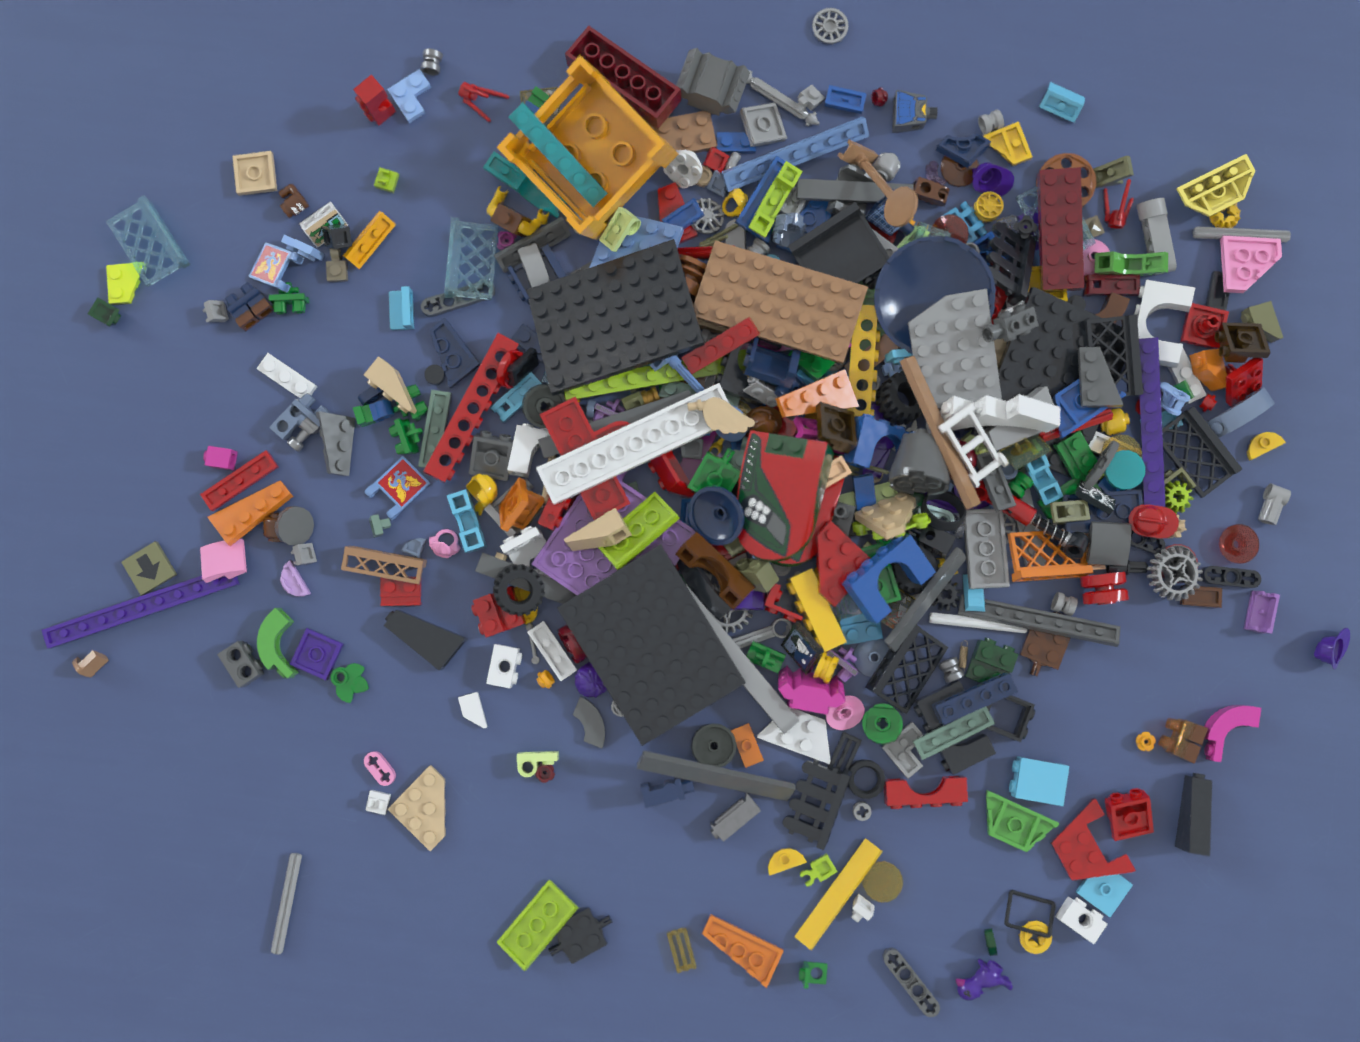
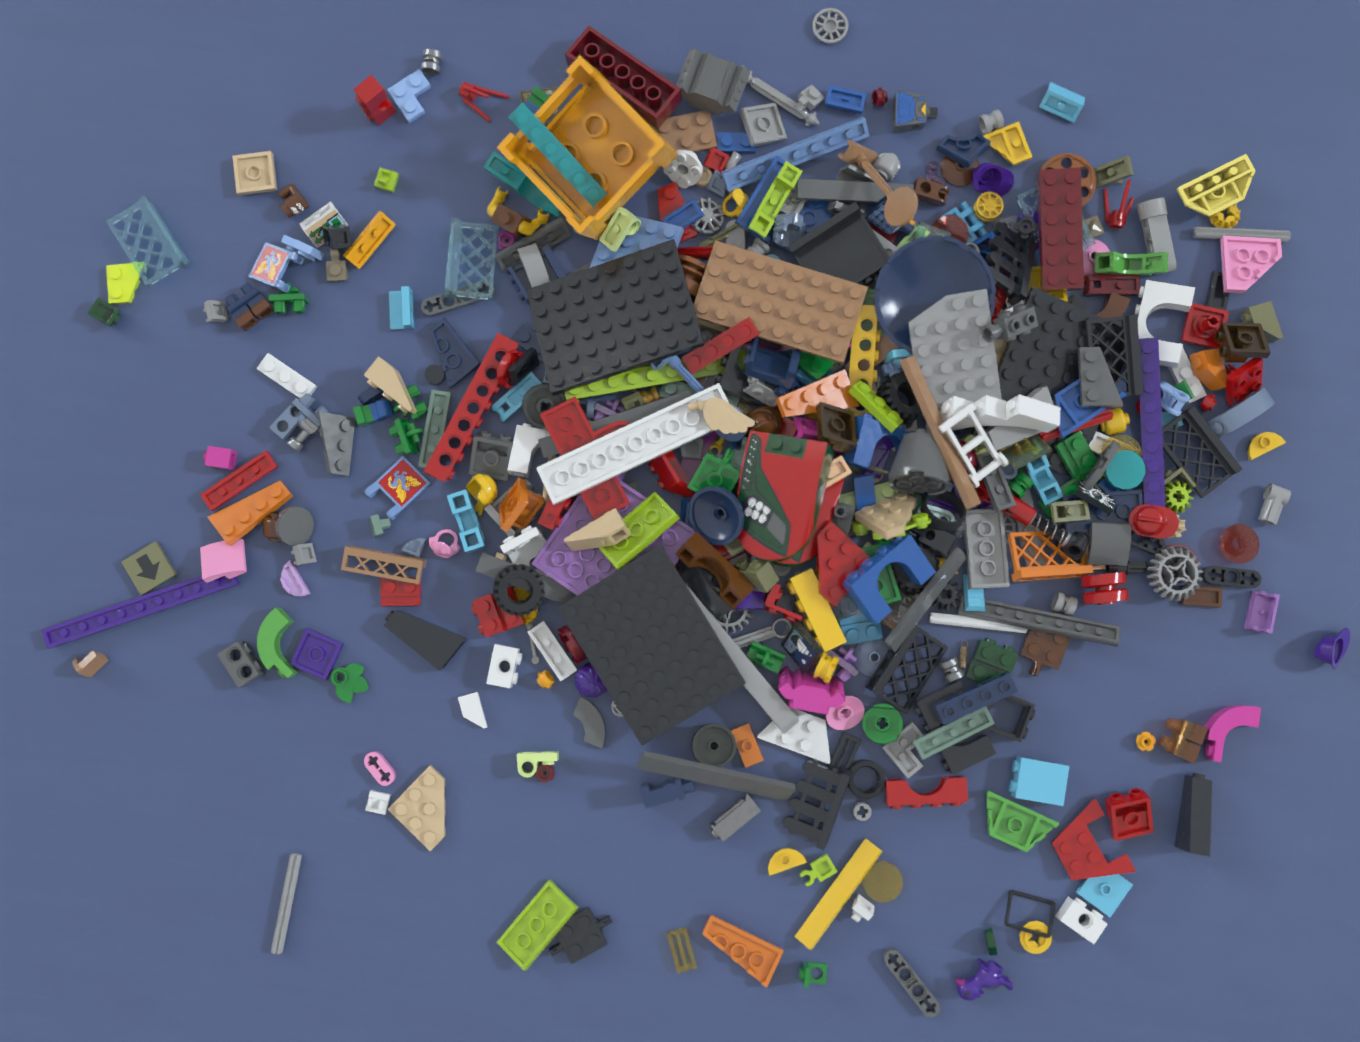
none -> lime plate [848,380,903,433]

